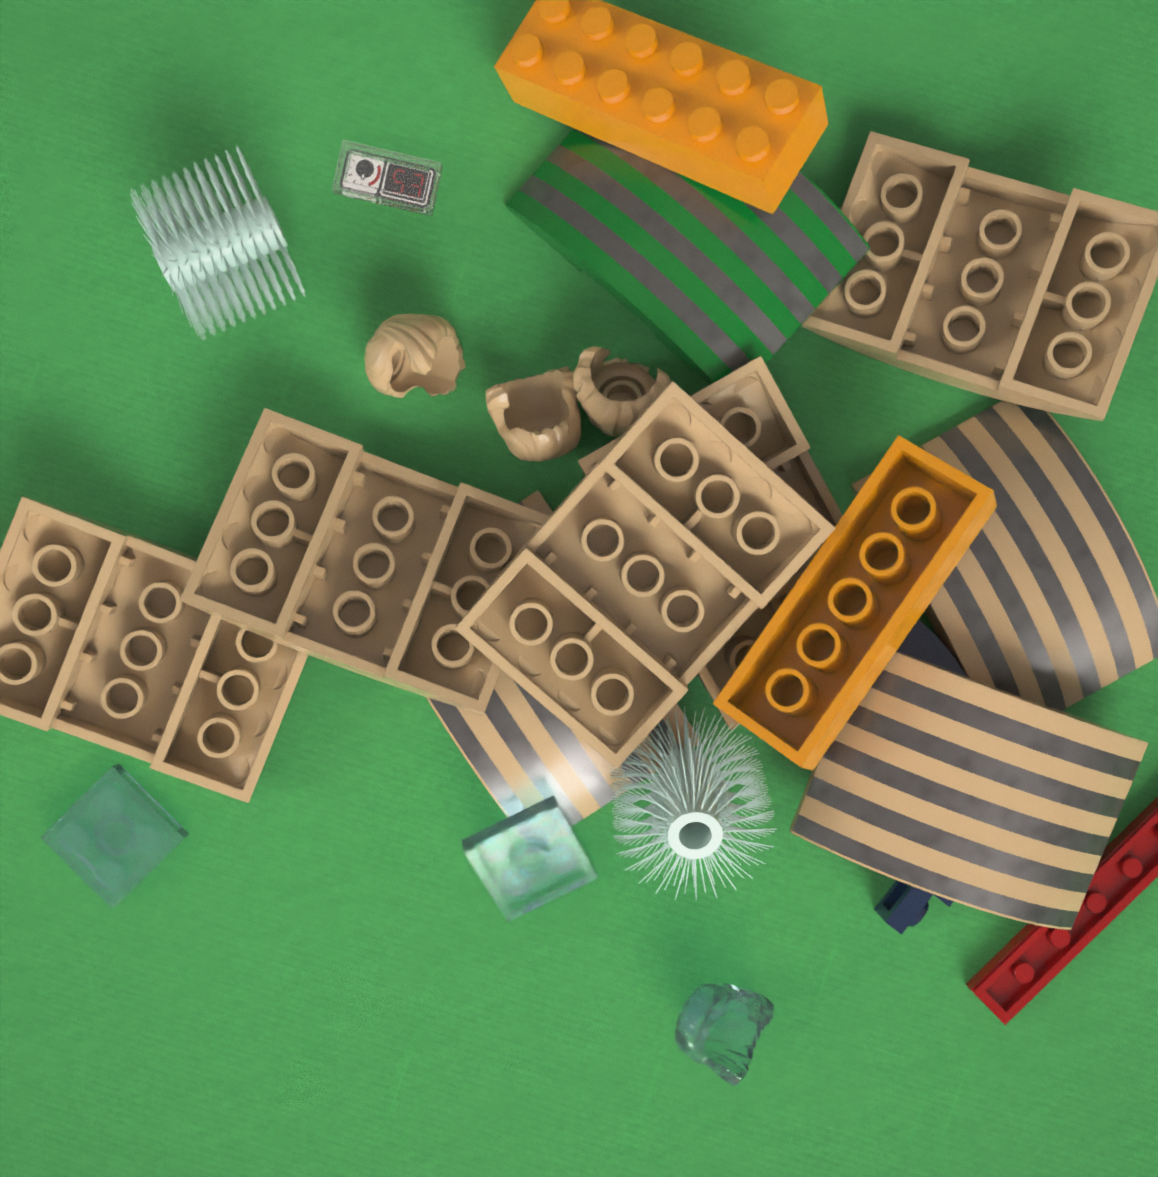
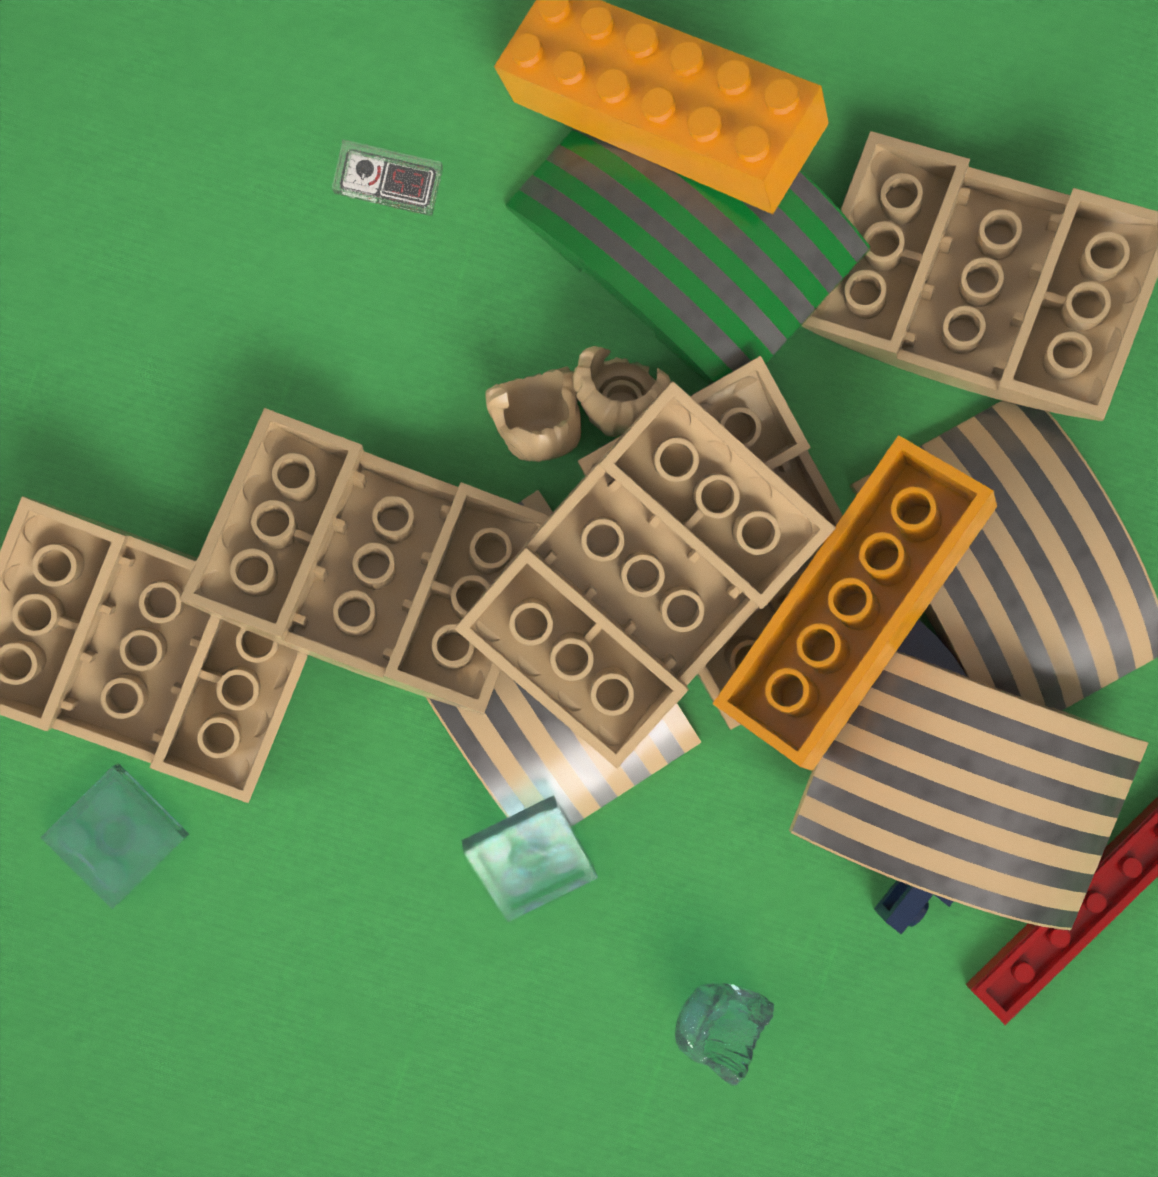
light aqua piece [130,145,306,340] -> none
tan hair [364,314,465,398] -> none
light aqua piece [611,706,777,901] -> none

